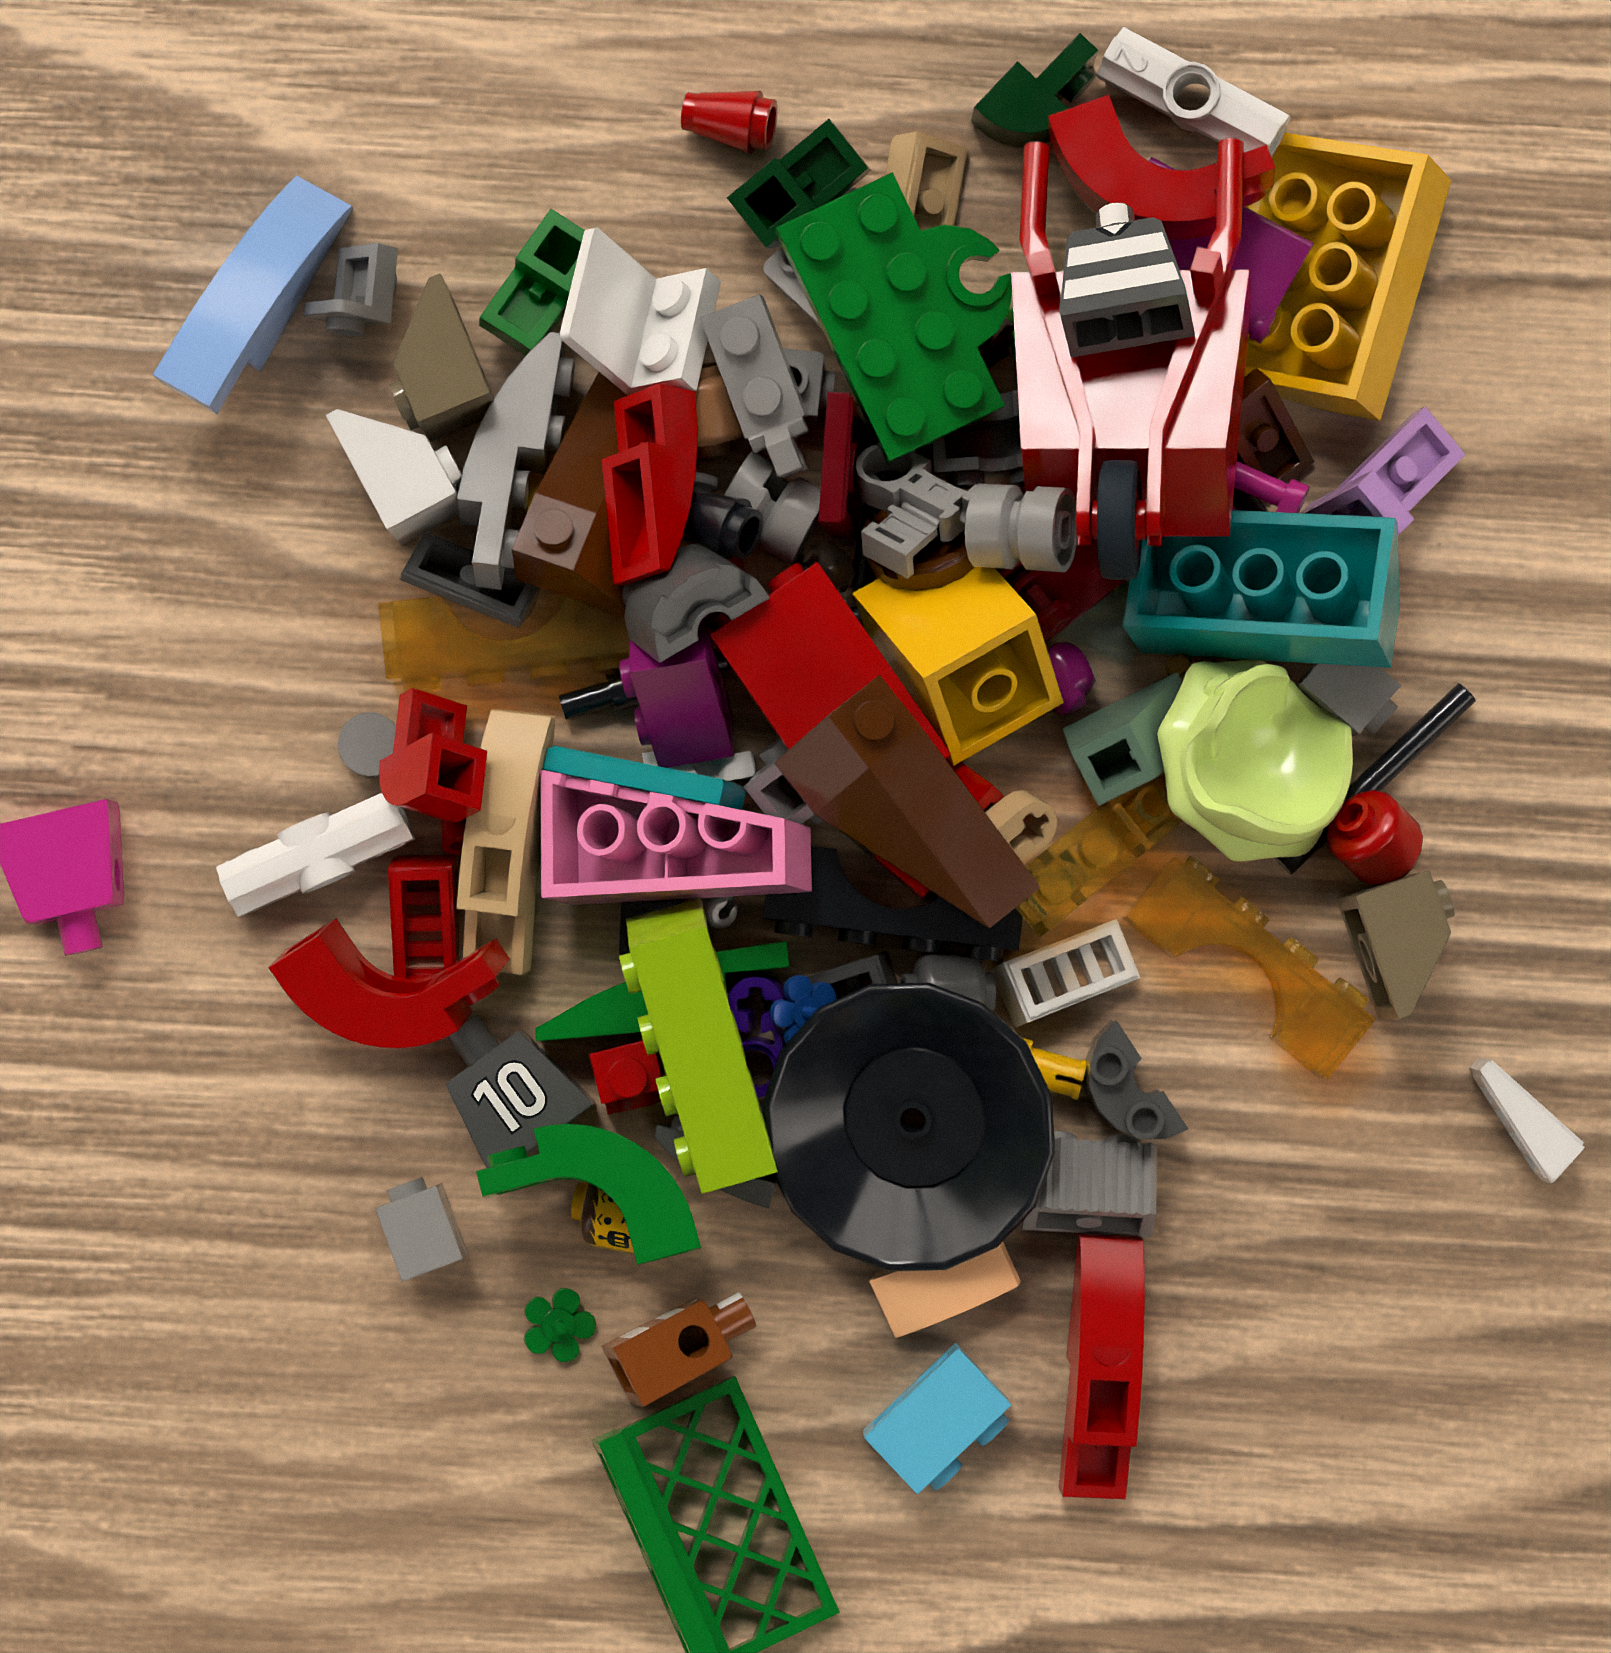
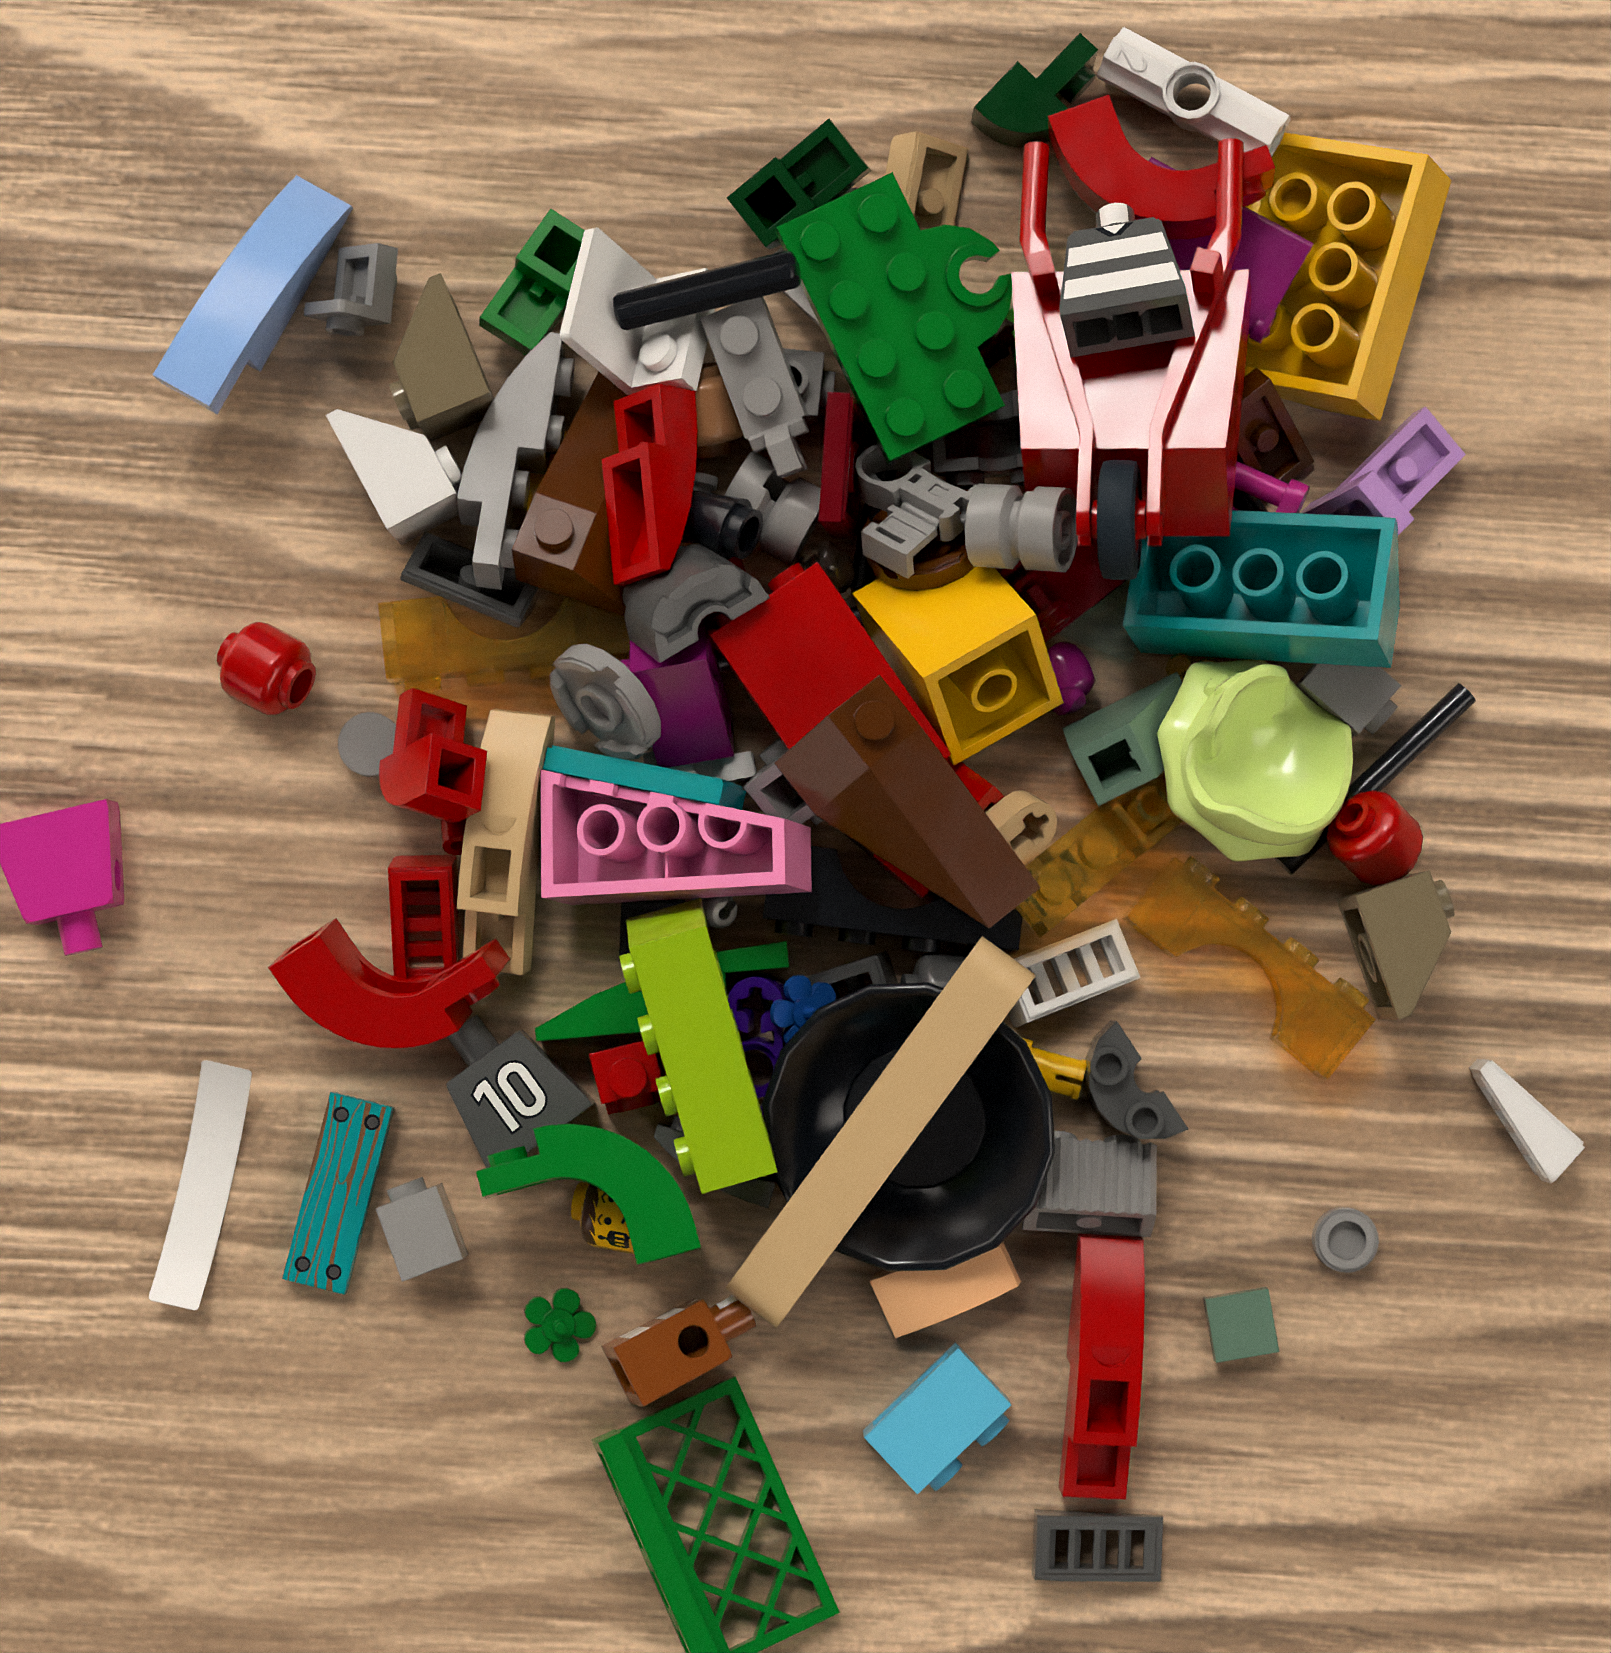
white piece [216,793,415,917] -> none
red cone [681,91,778,154] -> none
none -> white sticker [149,1060,252,1310]
none -> red head [217,622,316,715]
none -> teal tile [282,1091,395,1295]
none -> light grey tile [550,644,661,760]
none -> black axle [613,250,801,330]
none -> tan beam [724,936,1036,1328]
none -> dark grey slope [1032,1509,1163,1582]
none -> sand green tile [1203,1287,1279,1363]
none -> light grey tile [1312,1207,1379,1273]

